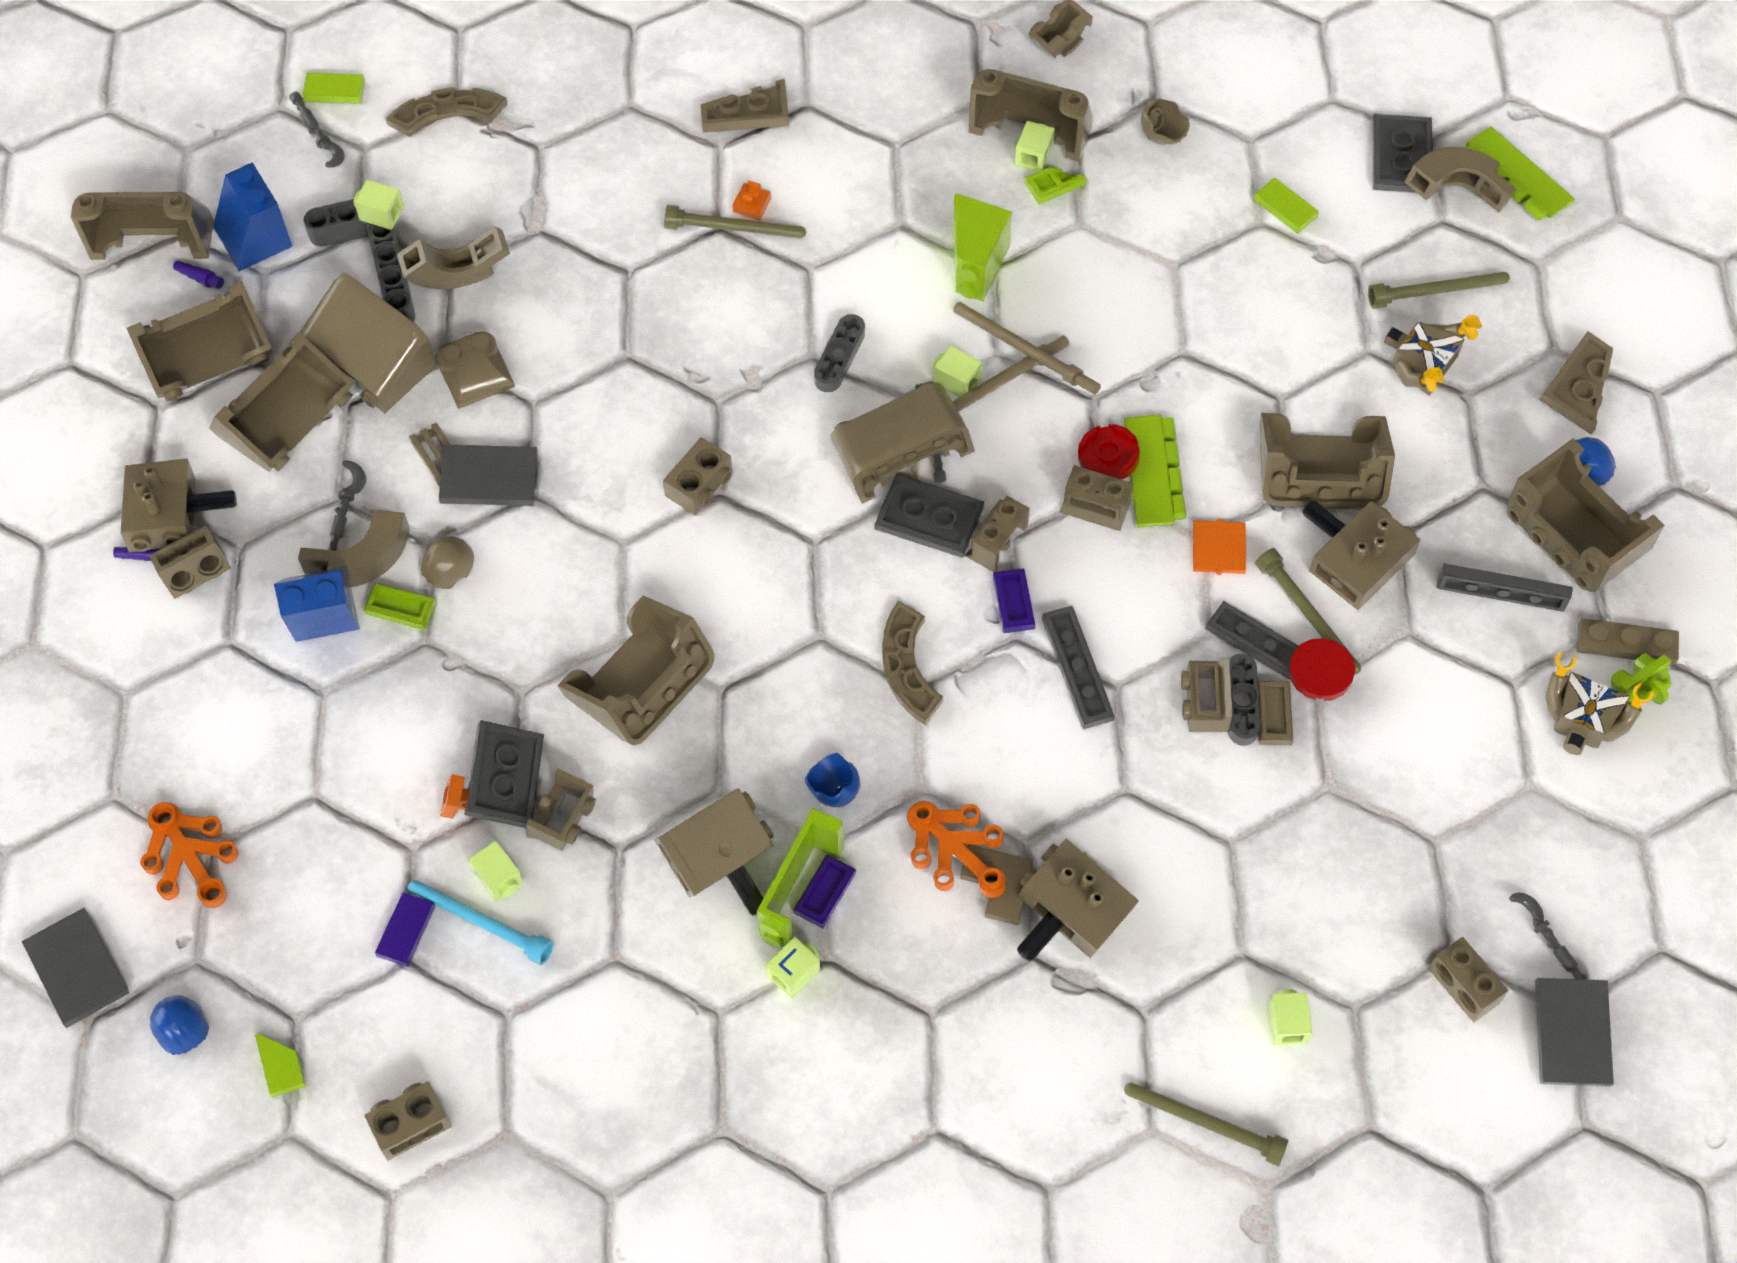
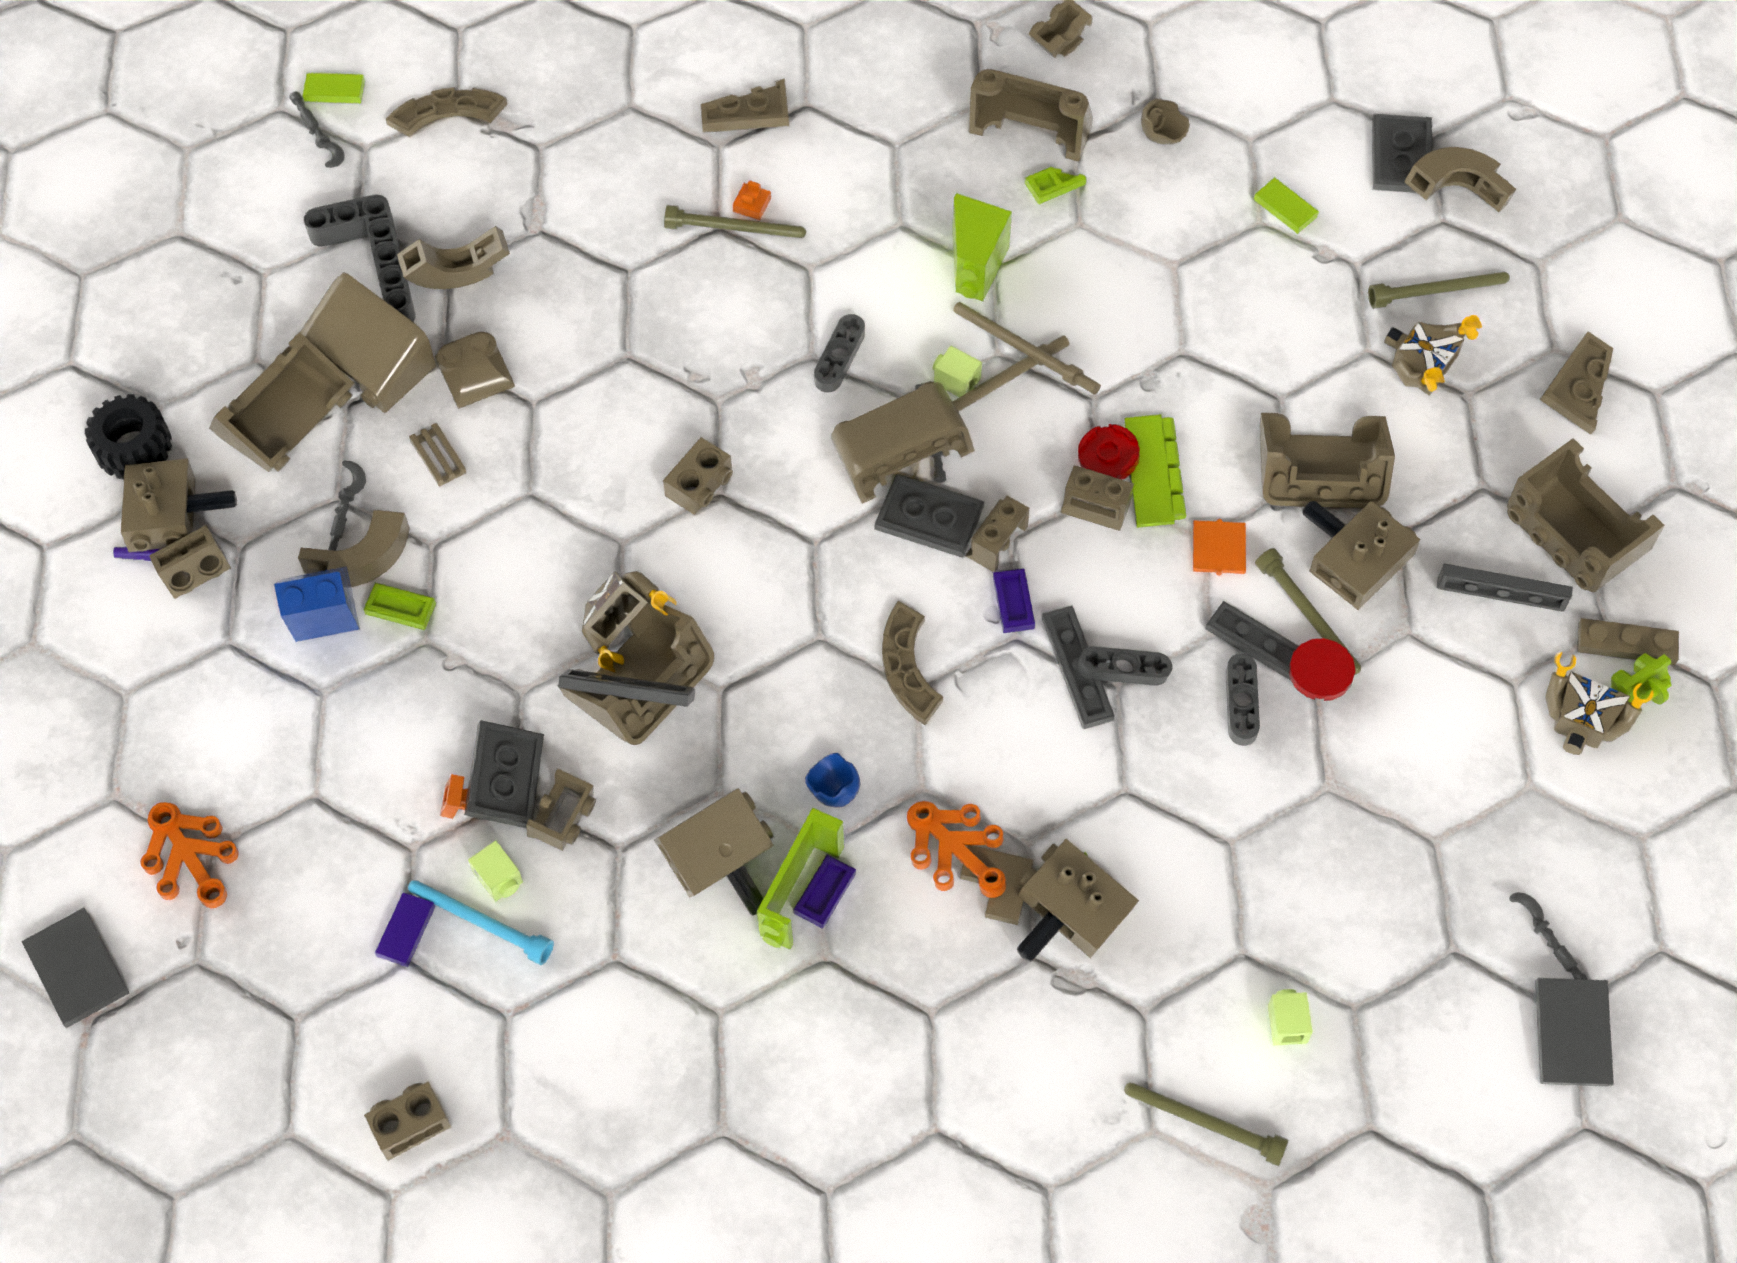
dark tan windscreen [70,192,213,260] -> none
dark tan windscreen [126,282,273,401] -> none
blue hair [150,995,209,1055] -> none
dark purple animal [173,261,224,289] -> none
blue slope [213,162,293,271] -> none
lime tile [255,1034,306,1098] -> none
yellowish green brick [354,179,404,230] -> none
dark tan hair [421,536,474,589] -> none
dark grey tile [439,444,538,506] -> none
yellowish green brick [766,937,820,999] -> none
yellowish green brick [1015,120,1055,172] -> none
dark tan window [1181,658,1232,732] -> none
dark tan tile [1258,681,1293,745] -> none
dark tan brick [1429,936,1509,1023] -> none
lime windscreen [1466,126,1575,221] -> none
blue hair [1576,437,1616,486] -> none
none -> black tyre [85,394,172,479]
none -> dark grey tile [558,669,696,707]
none -> dark tan torso [582,571,677,673]
none -> dark grey beam [1077,646,1172,686]

